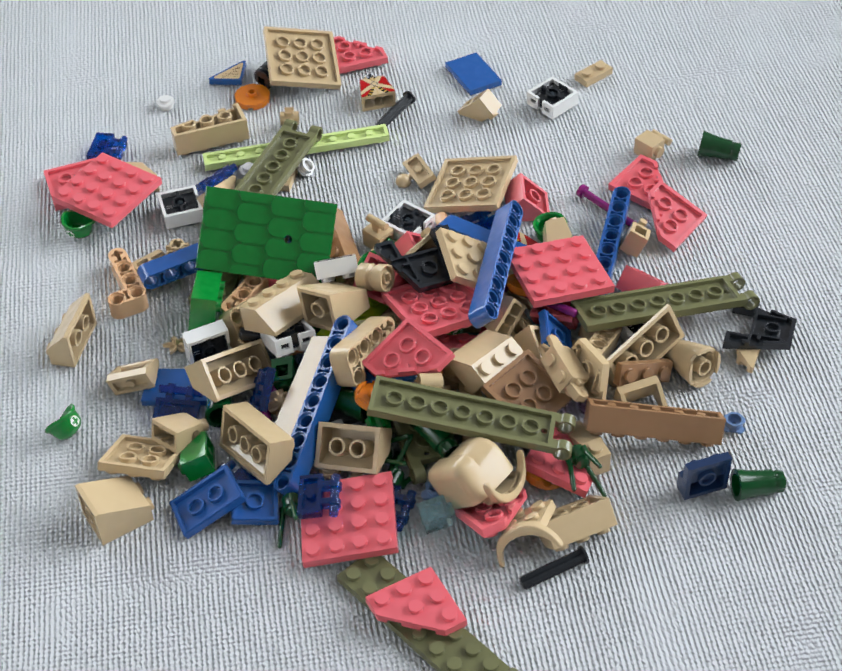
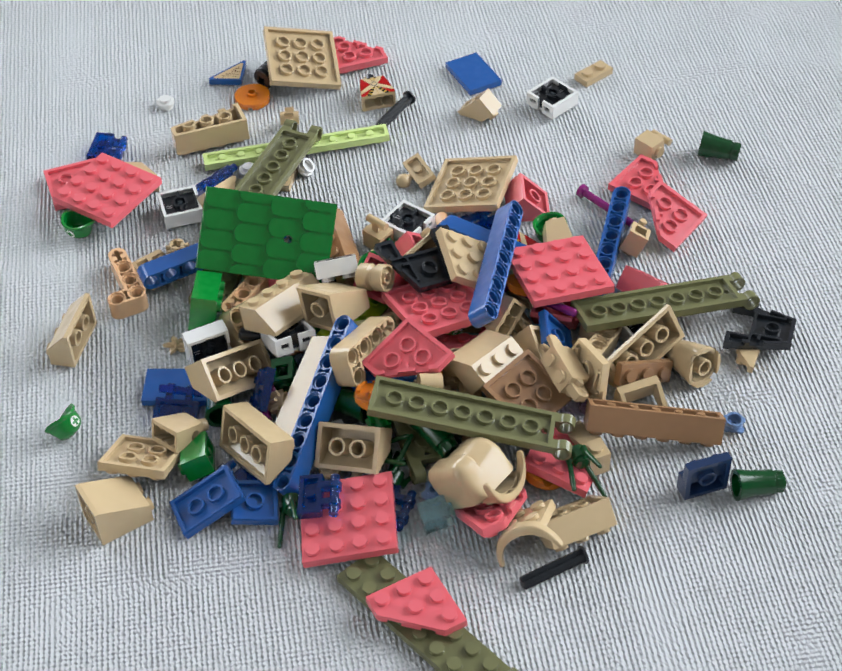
tan tile [106,358,159,395] -> none

